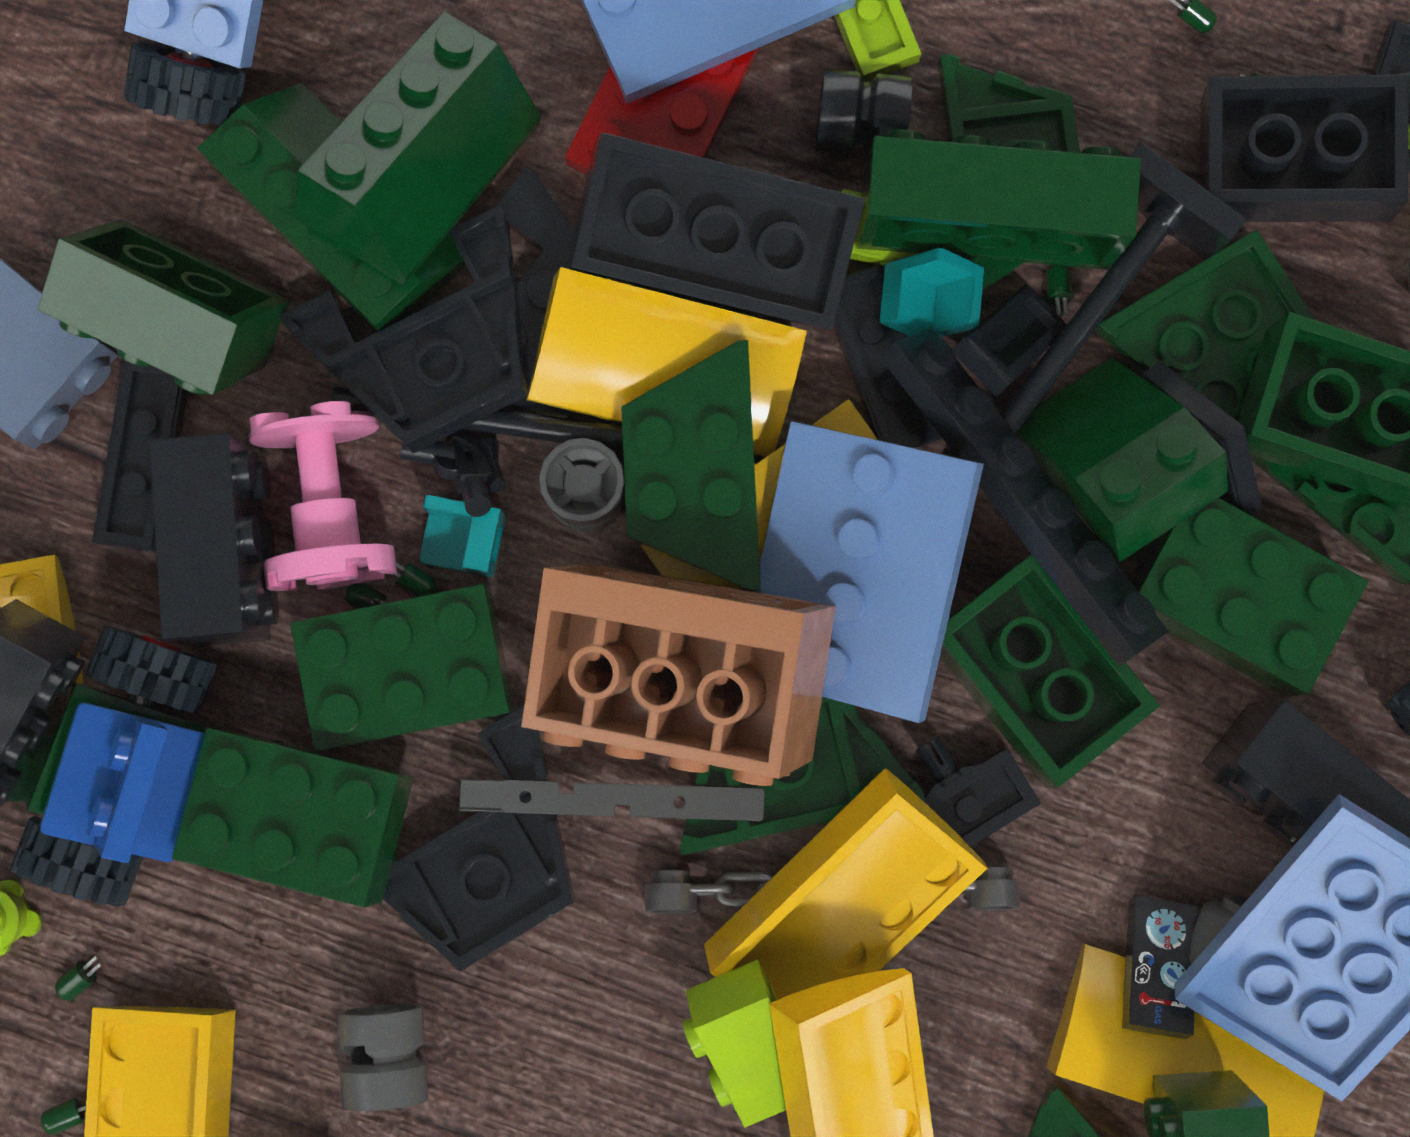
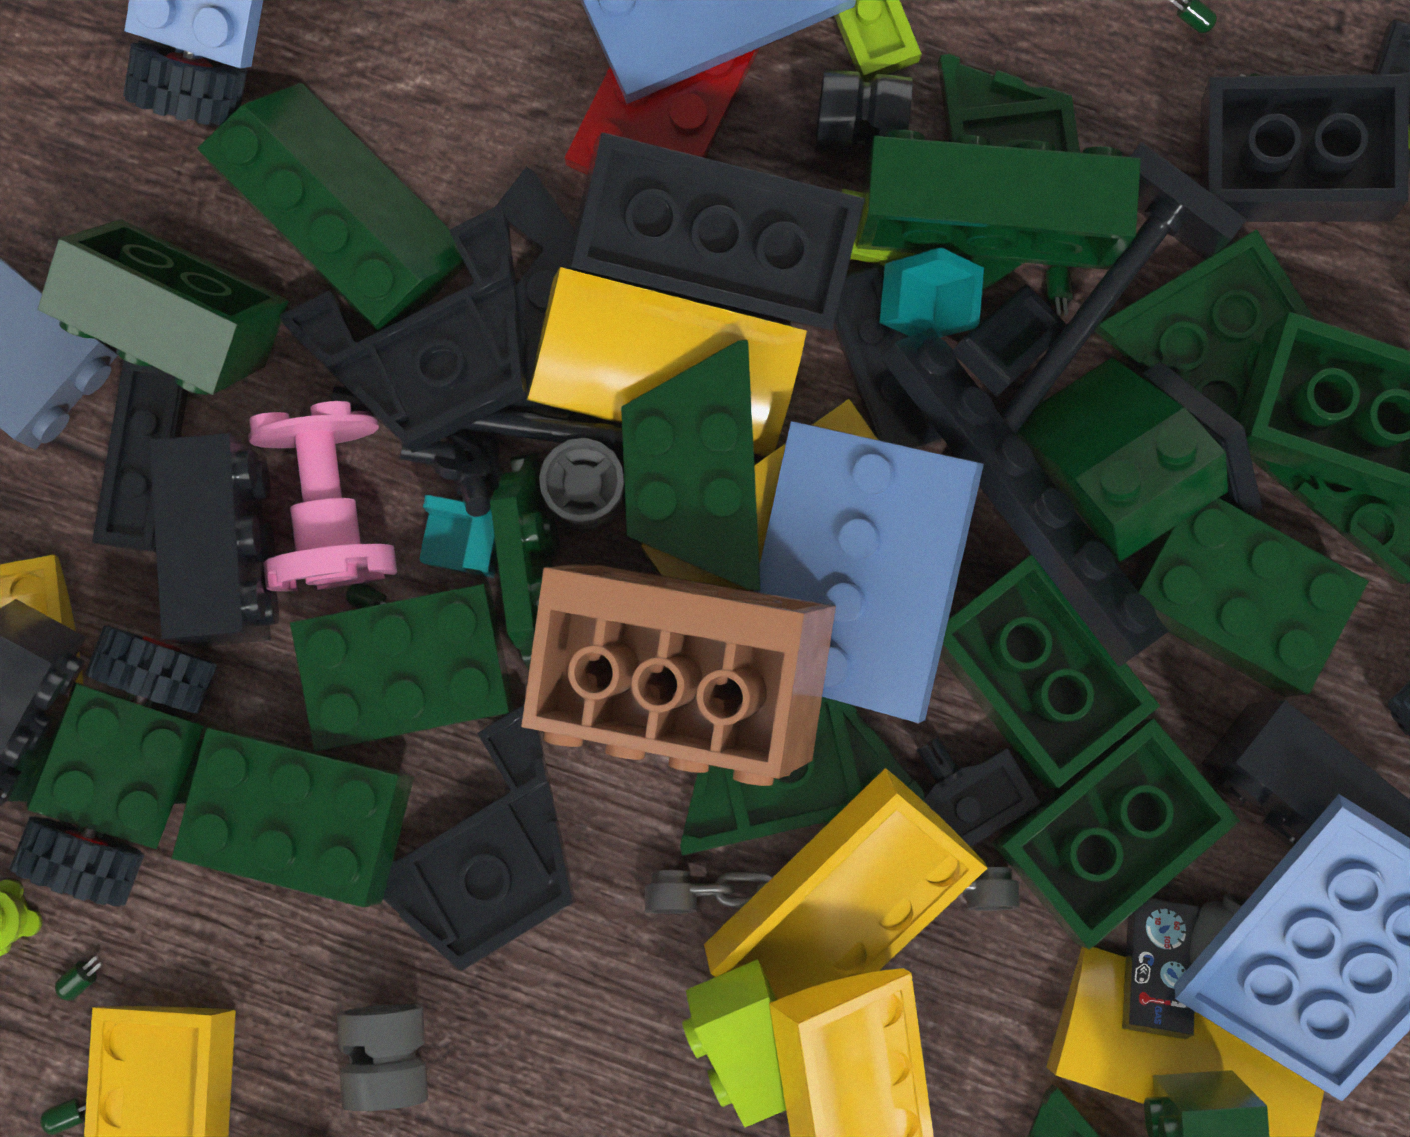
blue bracket [40,702,205,864] -> none
dark green slope [294,11,542,286] -> none
dark green piece [395,562,436,597] -> none
dark grey piece [459,779,764,821] -> none
none -> dark green wing [490,453,560,670]
none -> dark green brick [992,718,1240,950]

